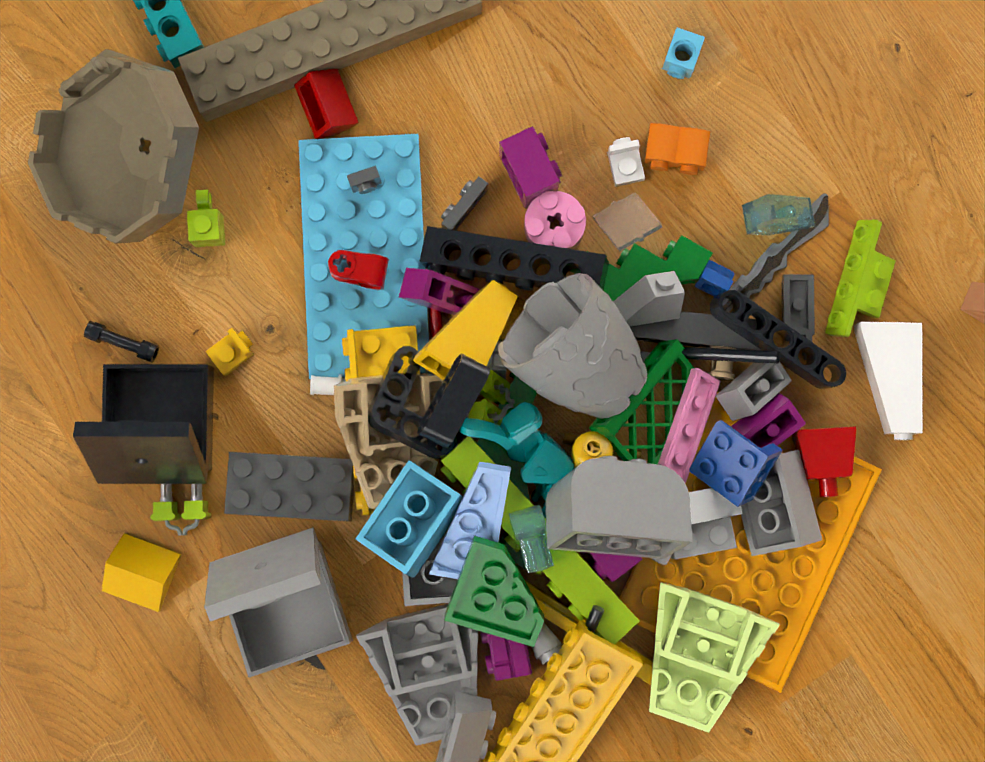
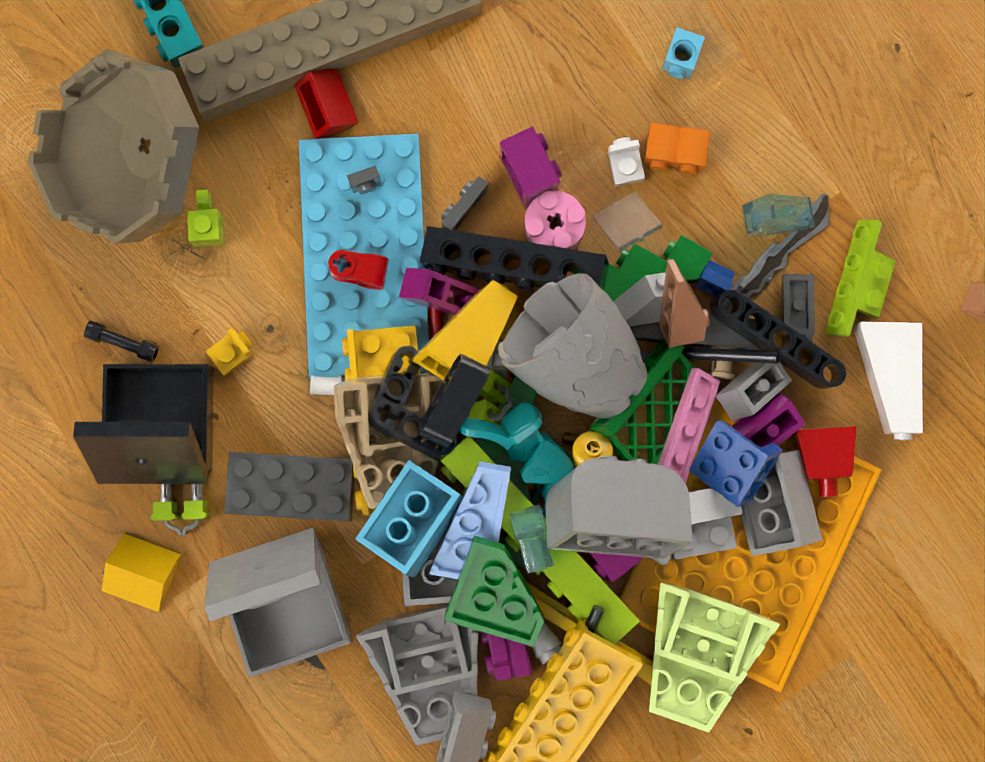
none -> nougat slope [659,259,710,348]

